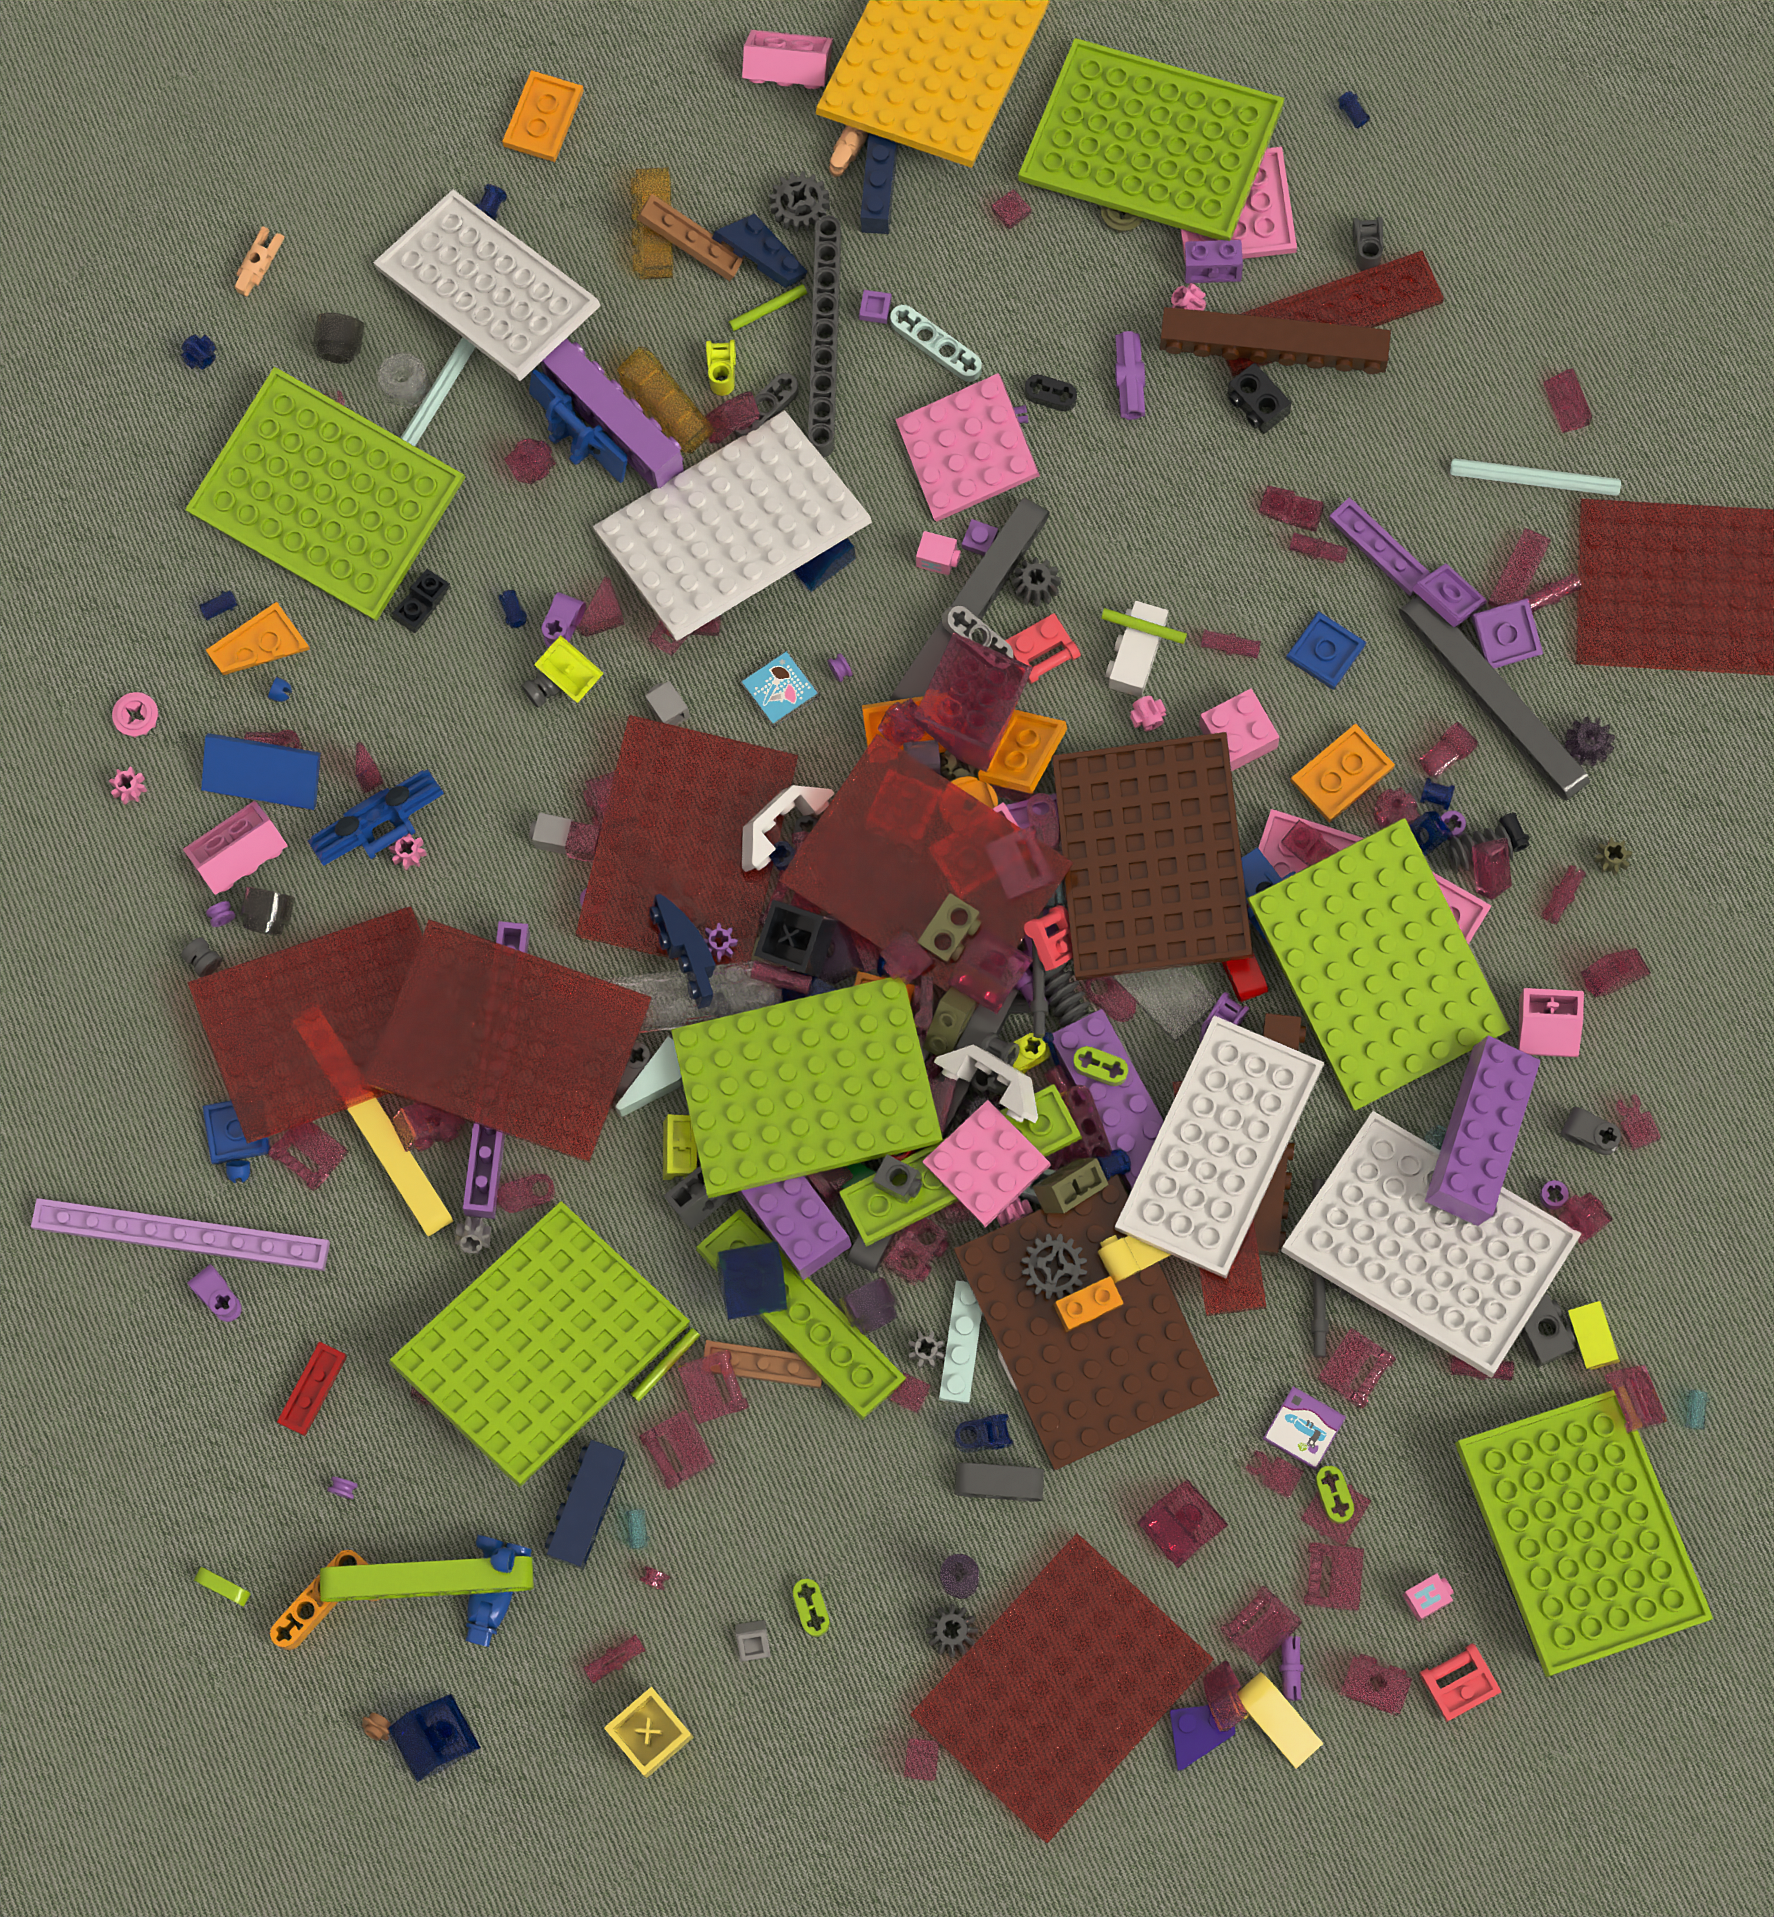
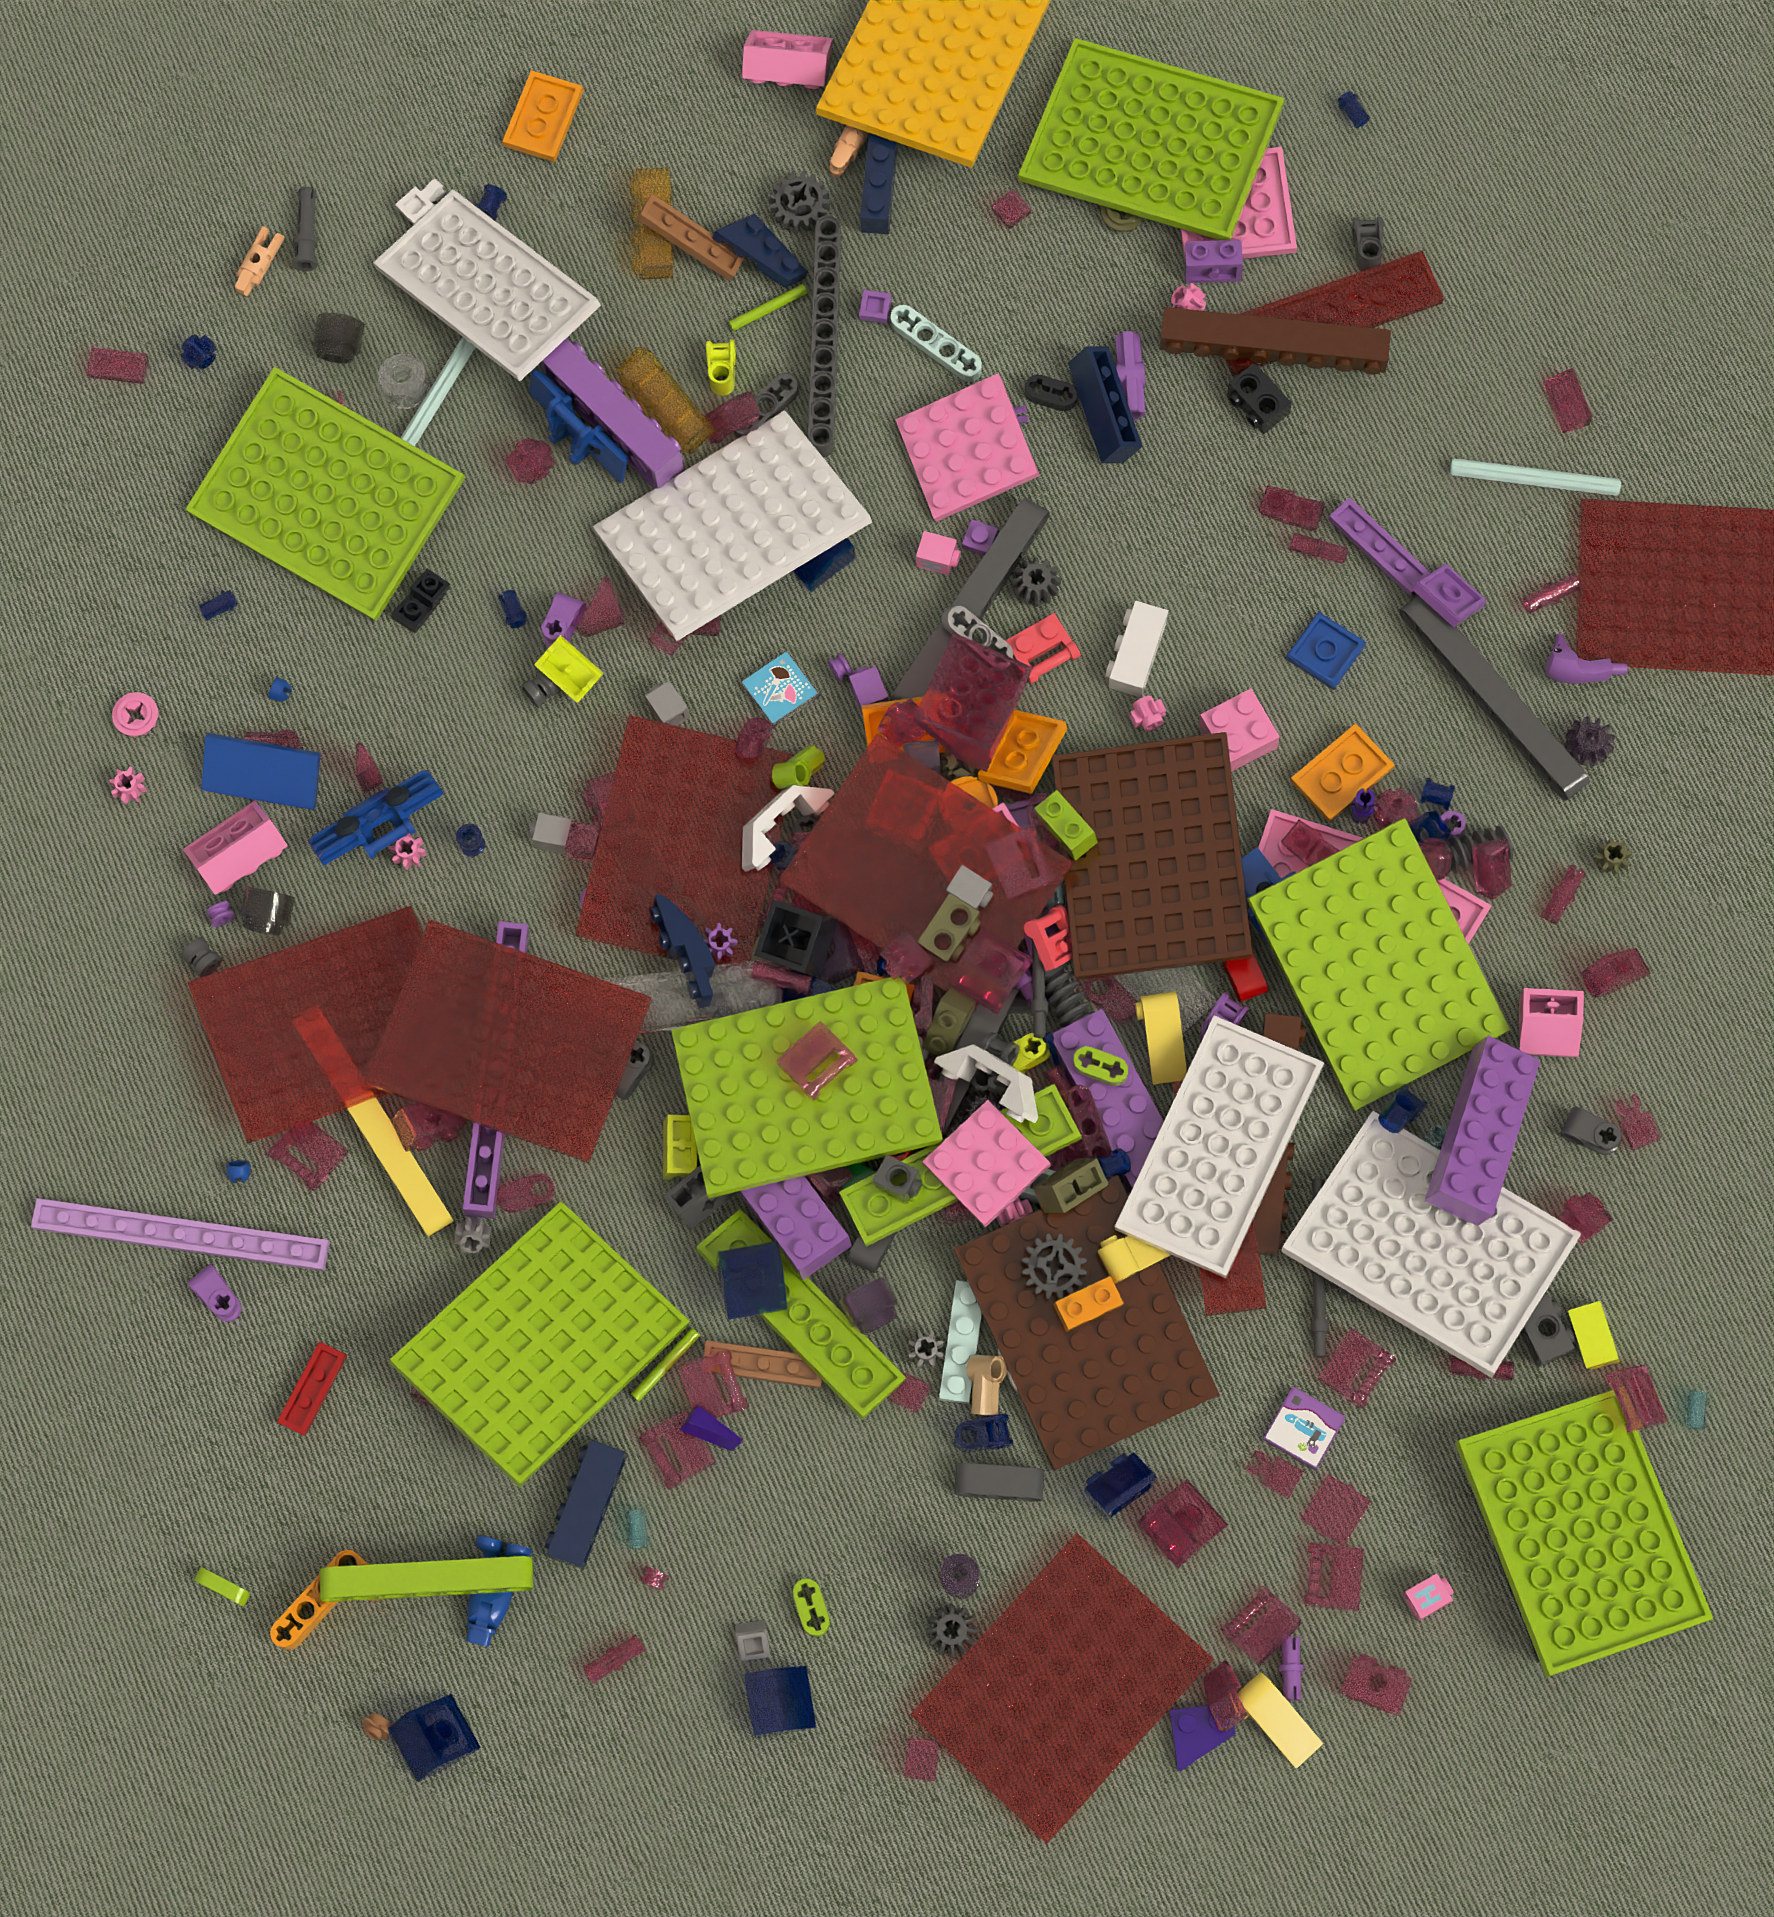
blue tile [202,1095,271,1165] -> none
light orange wing [206,602,310,675] -> none
medium lavender bush [327,1476,358,1499] -> none
blue hinge [490,1547,515,1573] -> none
light yellow brick [604,1687,694,1778] -> none
light aqua slope [615,1037,683,1117] -> none
clear pink brick [884,1217,950,1286] -> none
lime bar [1101,608,1187,645] -> none
clear pink pin [1200,629,1261,659] -> none
lime beam [1315,1466,1354,1524] -> none
clear pink piece [1419,722,1479,779] -> none
coral plate [1419,1643,1502,1722] -> none
medium lavender tile [1471,598,1543,669] -> none
clear pink plate [1488,528,1551,607] -> none
black pin [1499,813,1530,852] -> none
medium lavender bush [1540,1180,1568,1210] -> none
none -> clear pink plate [87,347,149,384]
none -> dark grey pin [292,186,318,271]
none -> white plate [395,179,446,225]
none -> clear blue bush [456,824,485,857]
none -> dark purple piece [680,1405,743,1451]
none -> clear pink beam [735,717,773,757]
none -> clear blue slope [744,1666,817,1739]
none -> lime piece [772,745,826,789]
none -> plate [776,1021,858,1101]
none -> medium lavender brick [849,666,889,716]
none -> light grey brick [946,865,994,910]
none -> tan piece [966,1354,1007,1415]
none -> lime brick [1034,790,1098,861]
none -> dark blue brick [1068,346,1143,463]
none -> clear blue slope [1084,1452,1157,1521]
none -> light yellow door [1135,991,1187,1085]
none -> dark purple pin [1351,788,1375,824]
none -> clear blue piece [1378,1084,1428,1134]
none -> clear pink head [1418,838,1453,882]
none -> medium lavender animal [1545,634,1628,684]

